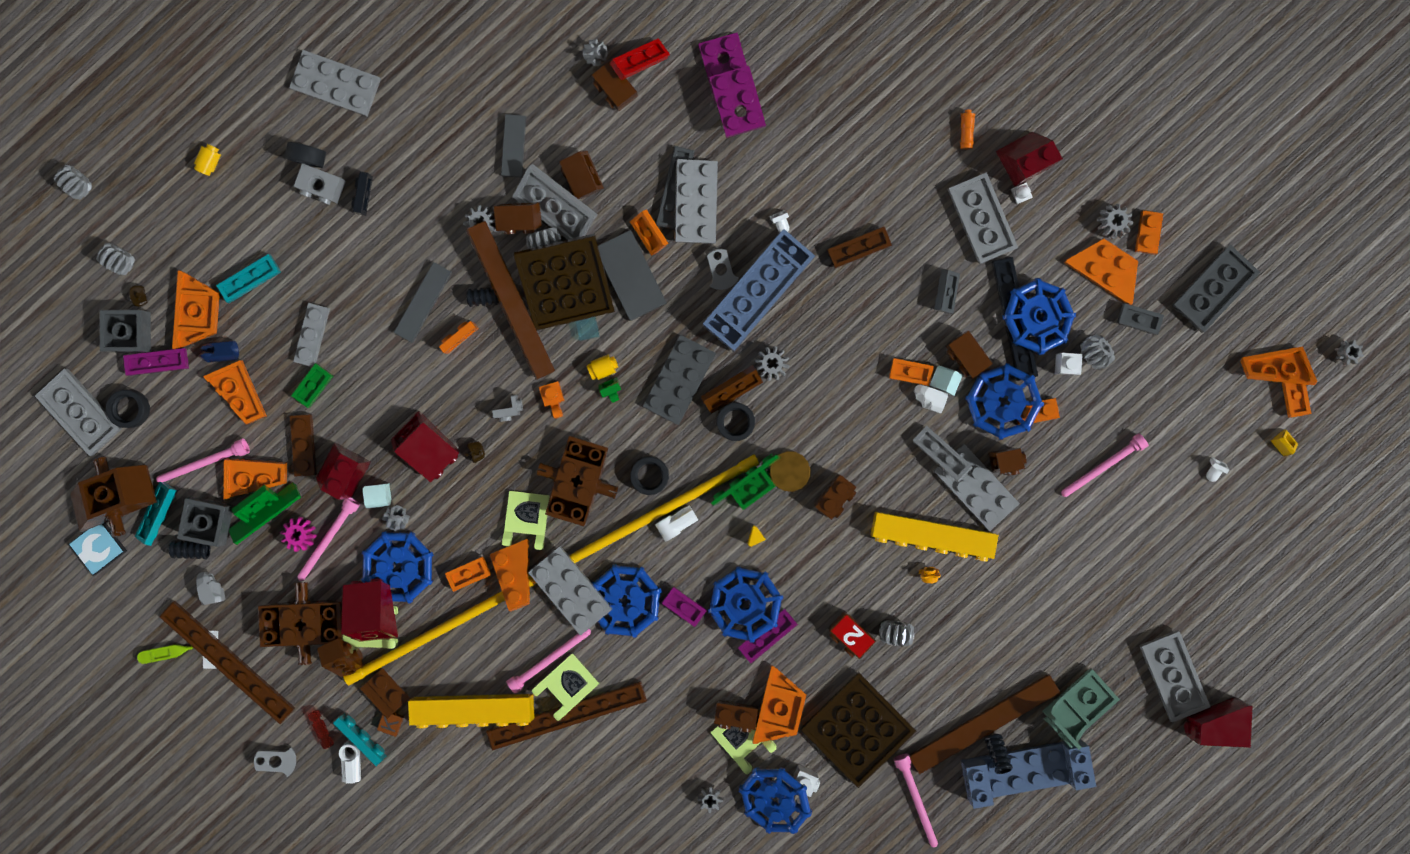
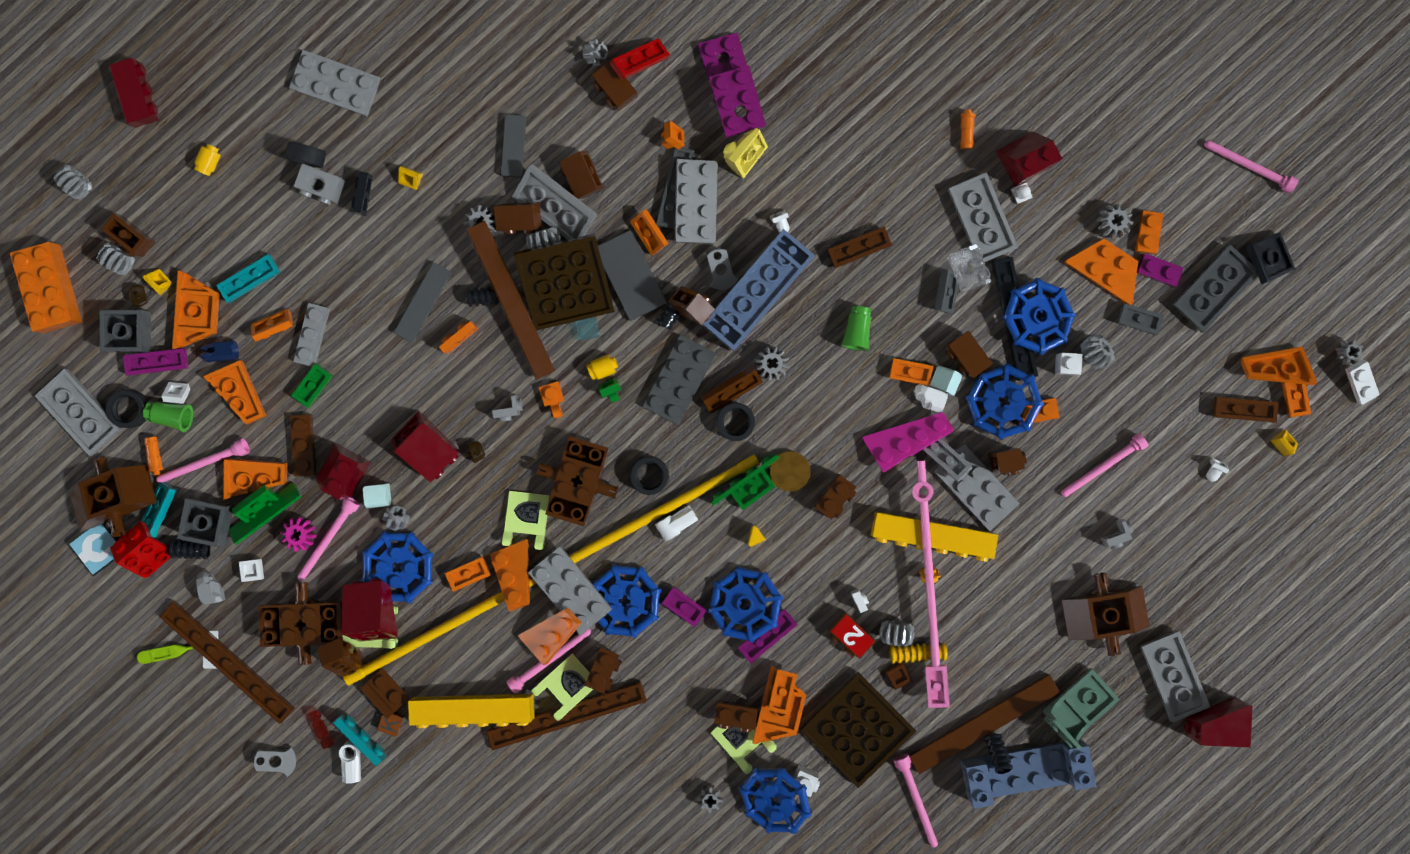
none -> orange brick [10,242,82,333]
none -> reddish brown brick [101,213,155,257]
none -> dark red brick [109,58,158,128]
none -> red bracket [110,521,171,578]
none -> yellow slope [142,269,173,296]
none -> bright green plant [143,401,193,432]
none -> orange piece [144,437,164,476]
none -> white plate [162,382,190,404]
none -> white plate [239,559,264,582]
none -> orange plate [251,308,293,342]
none -> yellow slope [398,166,423,190]
none -> orange wing [518,608,582,665]
none -> reddish brown brick [585,647,622,694]
none -> black piece [656,291,680,330]
none -> orange tile [661,121,684,150]
none -> reddish brown brick [668,286,715,325]
none -> light yellow slope [723,128,768,179]
none -> orange plate [768,669,798,715]
none -> bright green plant [841,306,871,351]
none -> white plate [850,589,869,613]
none -> dark pink wing [862,412,954,473]
none -> reddish brown tile [885,662,913,690]
none -> yellow piece [889,643,948,664]
none -> bright pink bar [912,460,950,708]
none -> clear brick [947,244,991,294]
none -> reddish brown slope [1061,572,1149,656]
none -> light grey bracket [1101,519,1133,549]
none -> magenta plate [1137,253,1184,287]
none -> bright pink piece [1204,140,1299,194]
none -> reddish brown plate [1213,397,1279,423]
none -> black tile [1246,232,1296,284]
none -> white plate [1345,359,1380,405]

